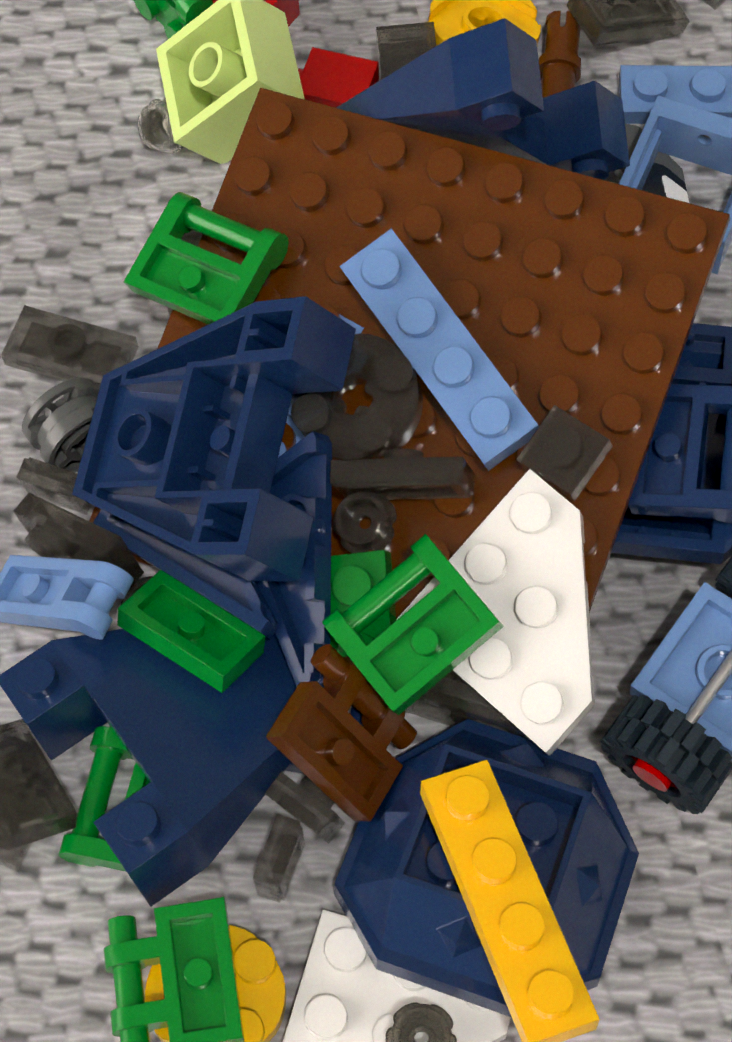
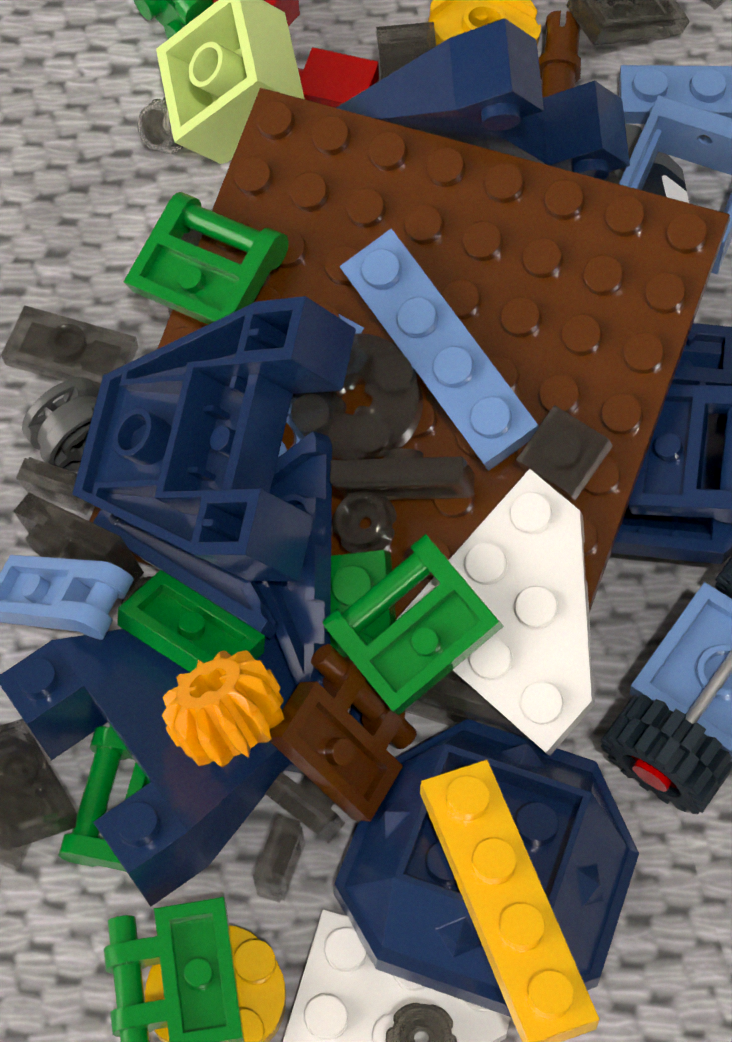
none -> light orange gear [162,650,285,767]

